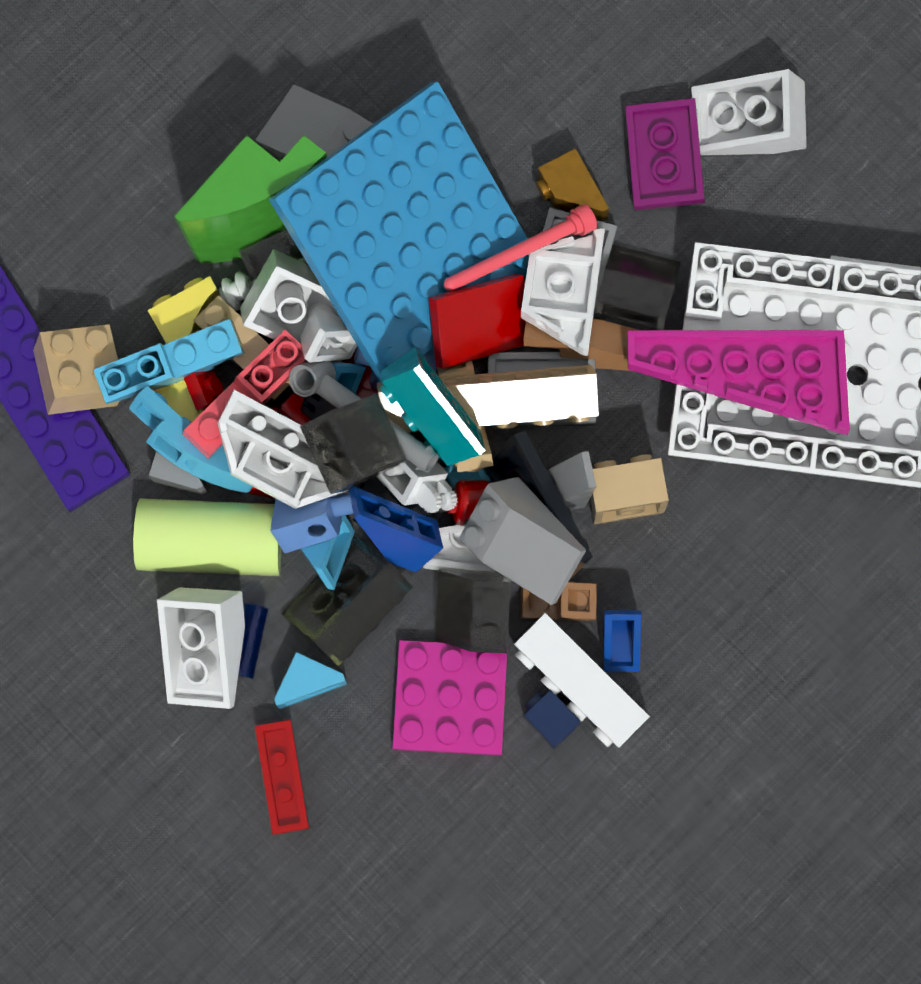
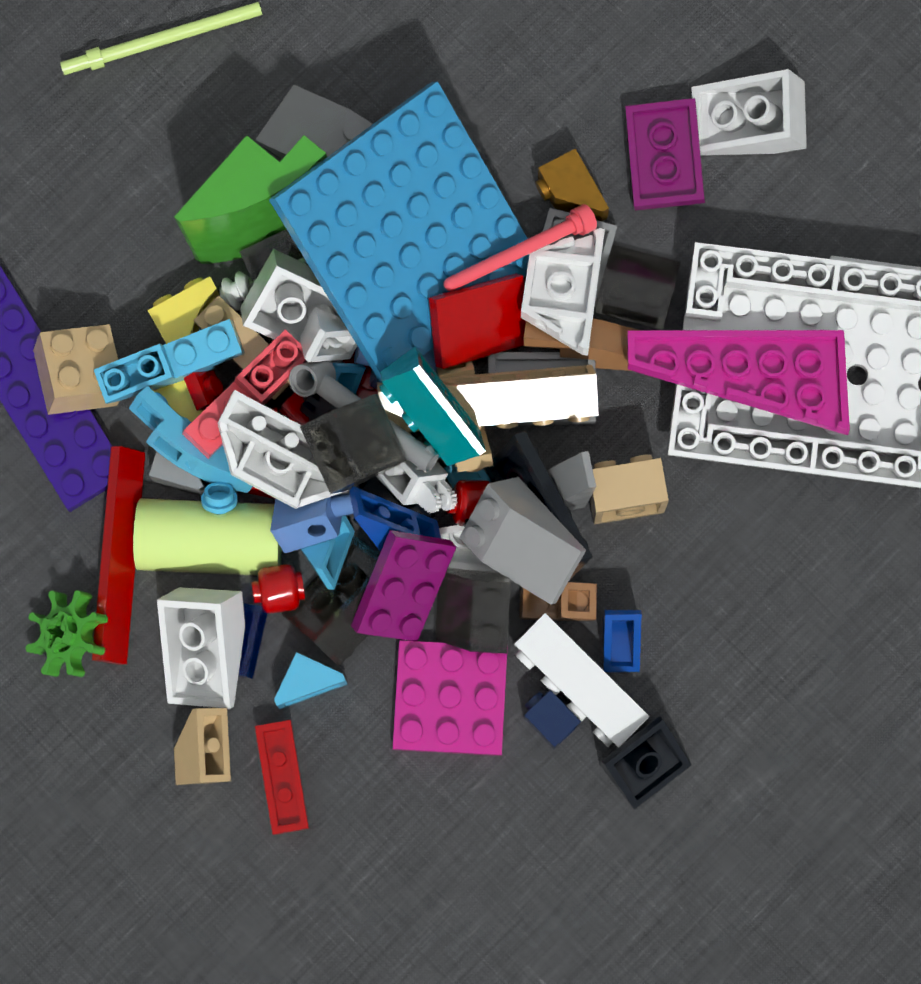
none -> bright green gear [25,590,108,677]
none -> yellowish green bar [60,2,263,75]
none -> red tile [92,446,145,665]
none -> tan slope [174,708,231,785]
none -> medium azure plate [201,482,238,514]
none -> red head [251,564,305,613]
none -> magenta plate [351,530,457,641]
none -> black slope [599,716,692,810]

